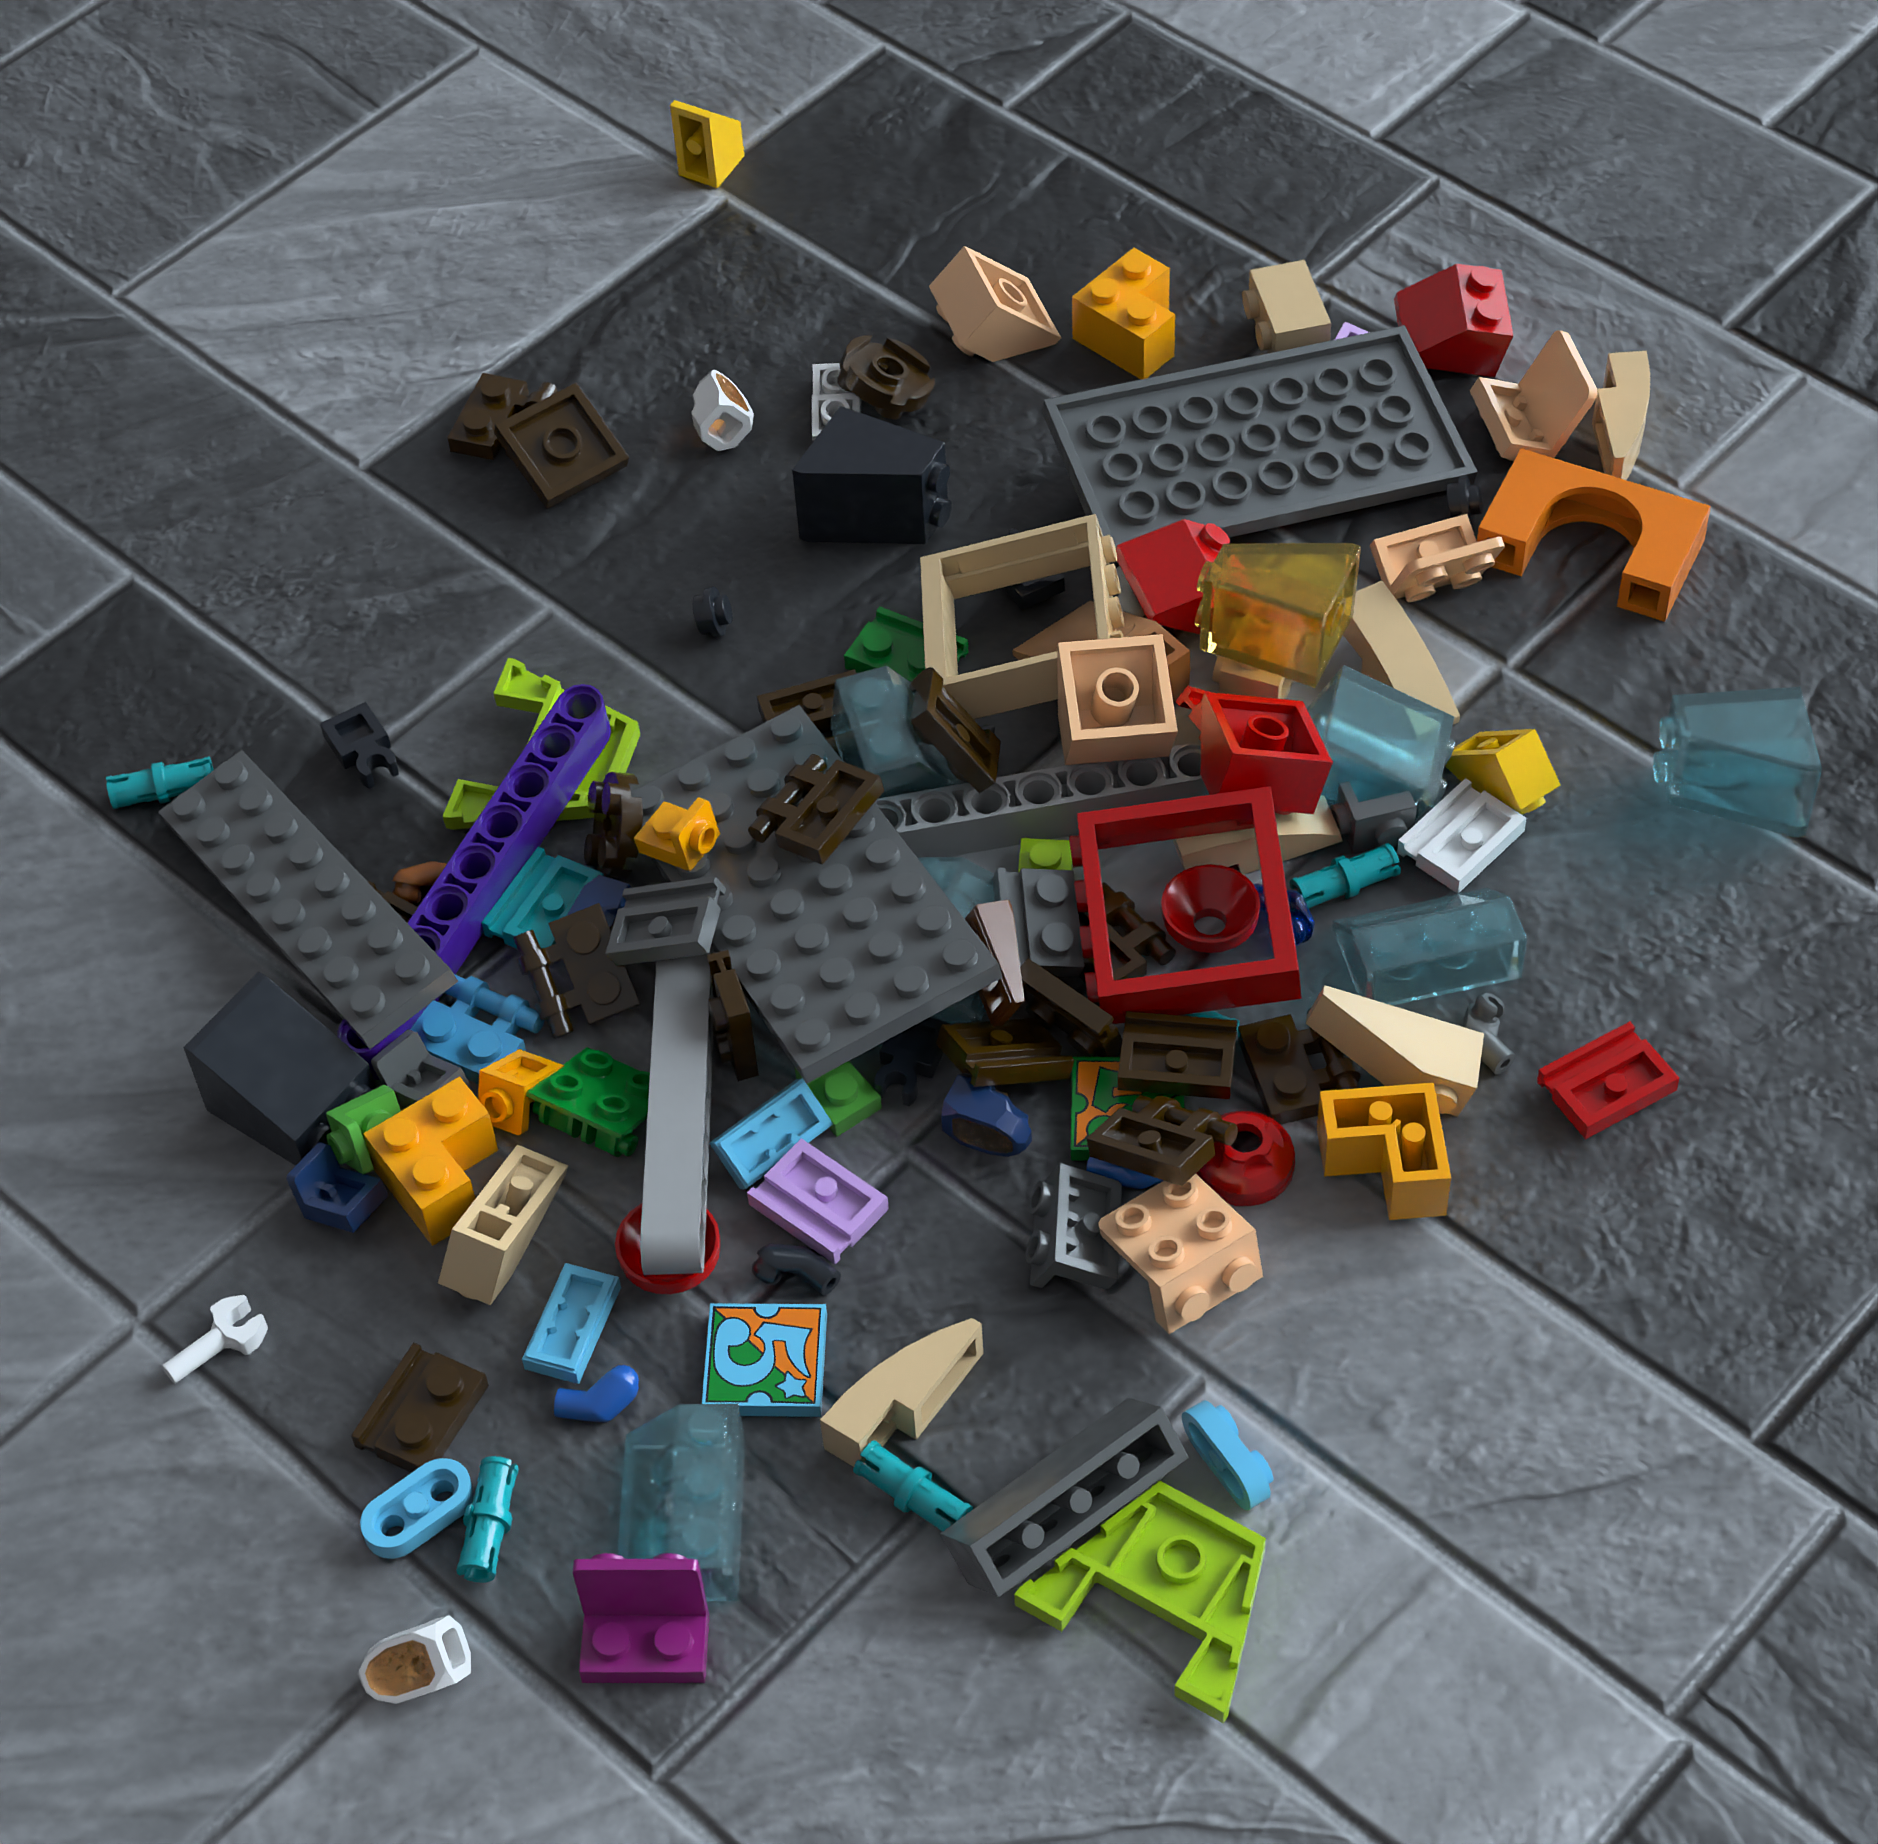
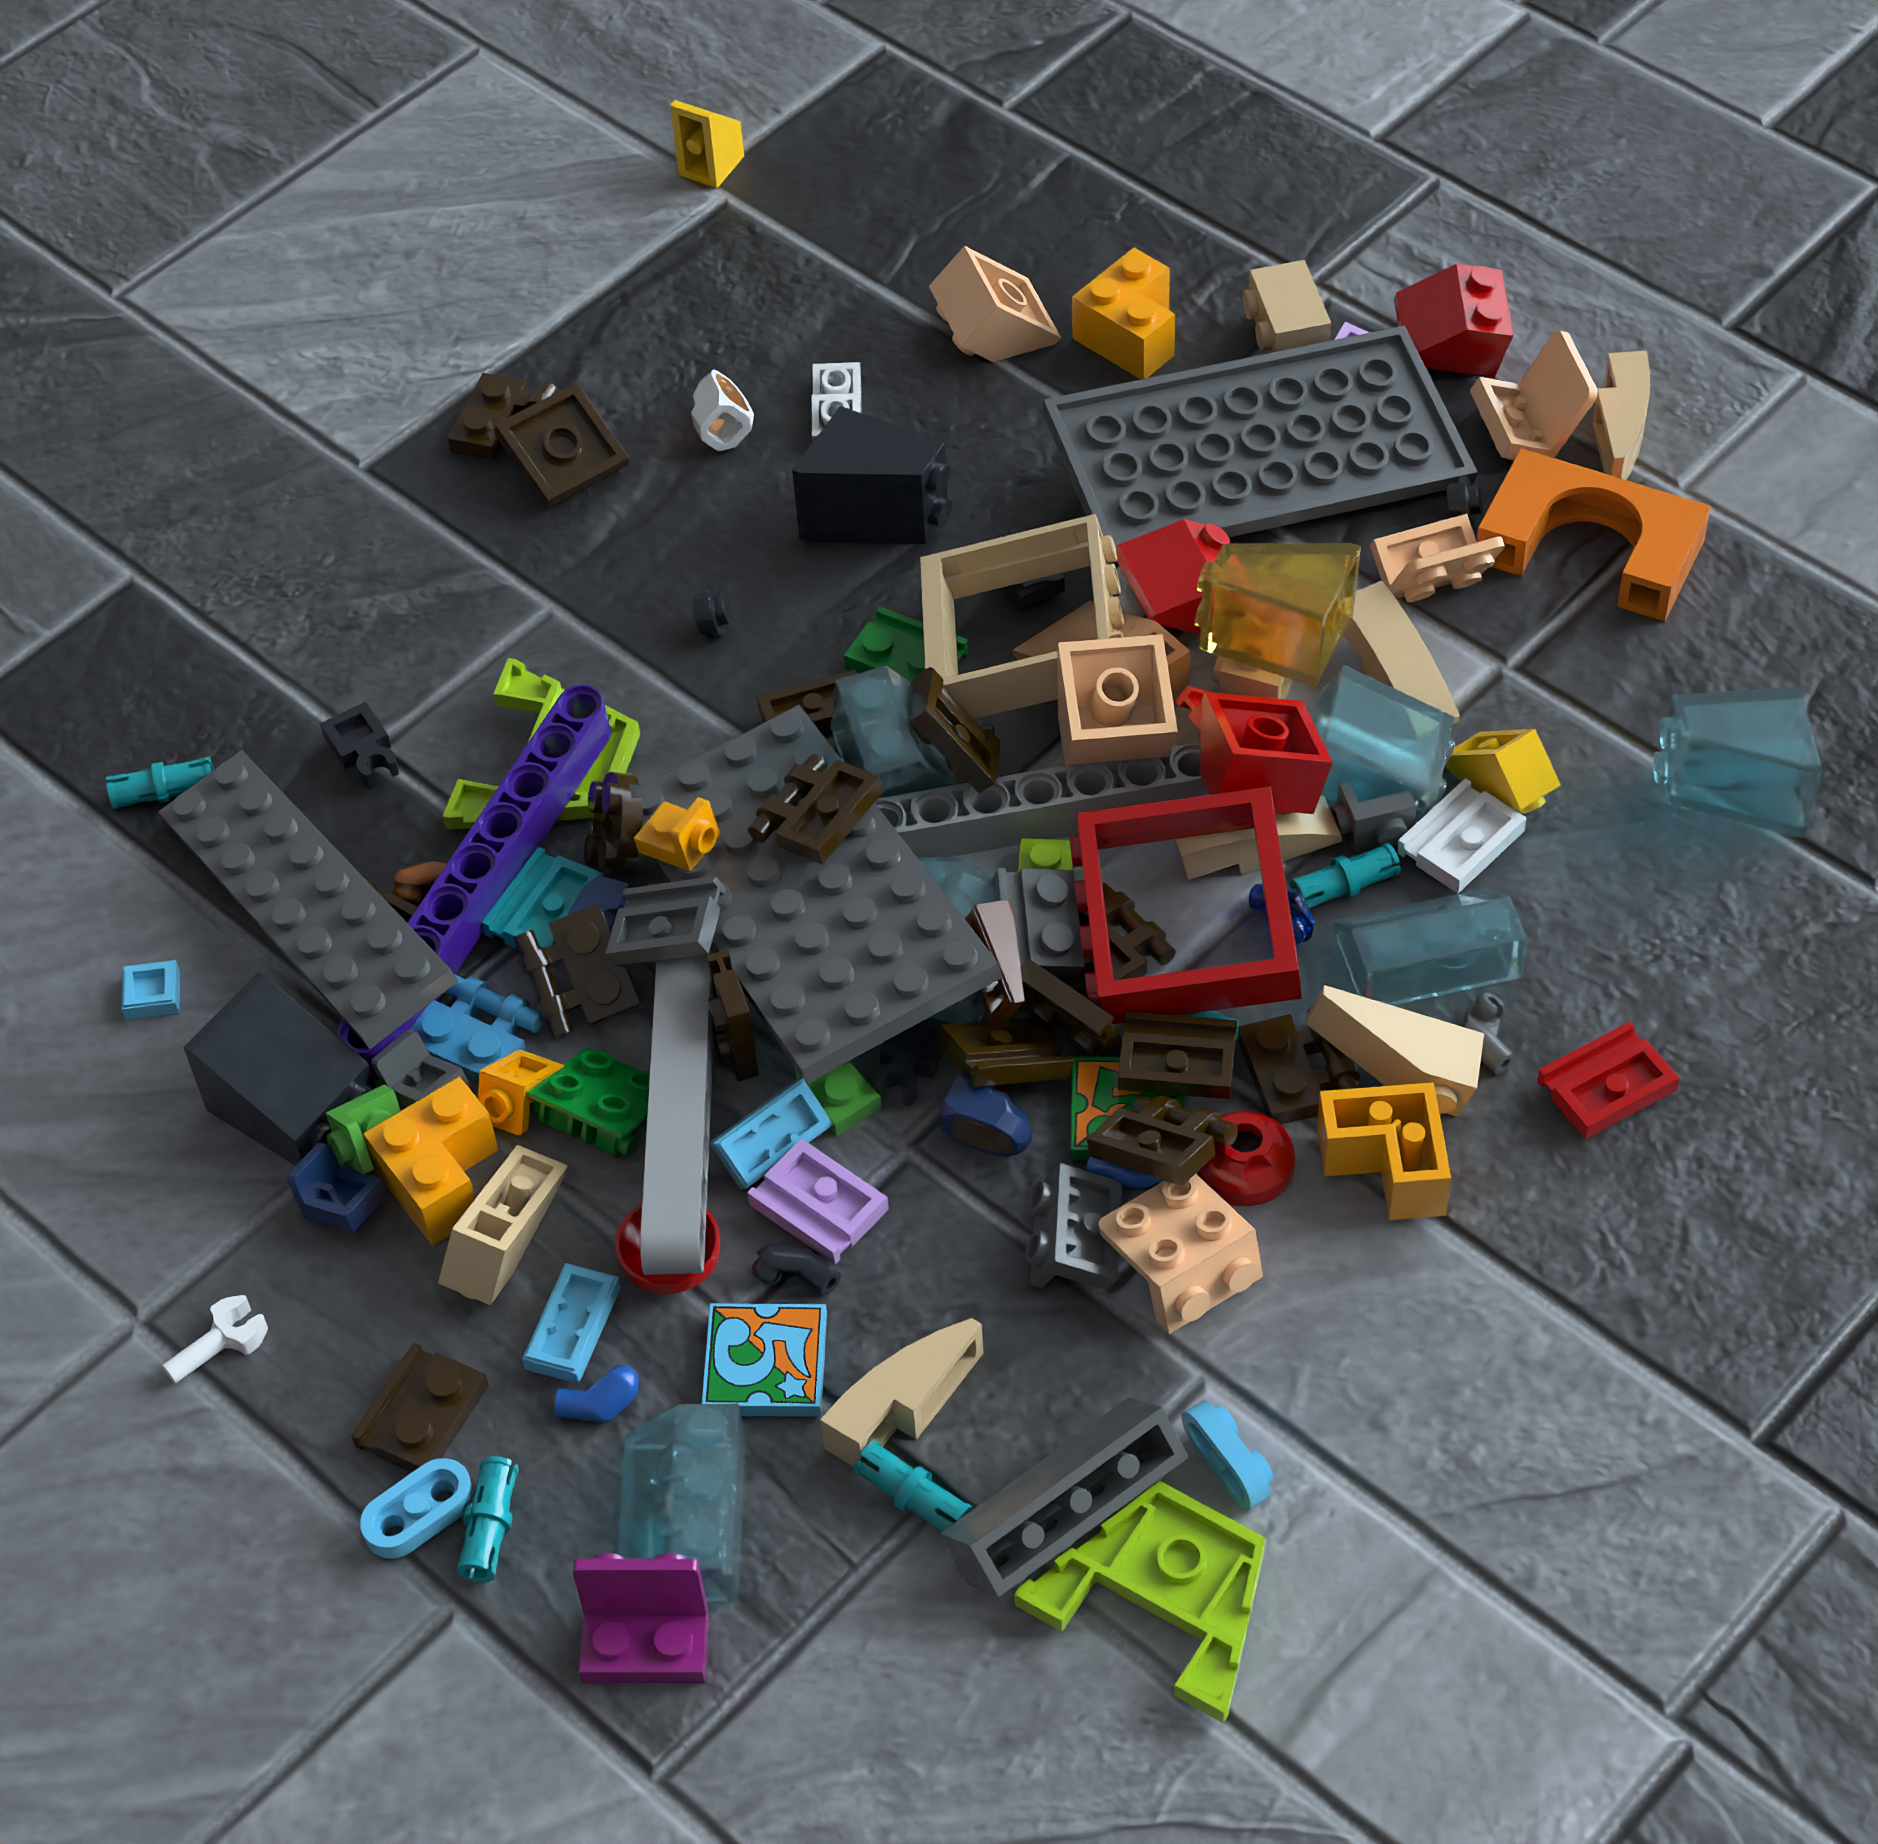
rock [358,1615,471,1704] -> none
dark brown plate [837,335,935,419] -> none
red piece [1161,864,1260,953] -> none
none -> medium azure tile [121,960,180,1020]

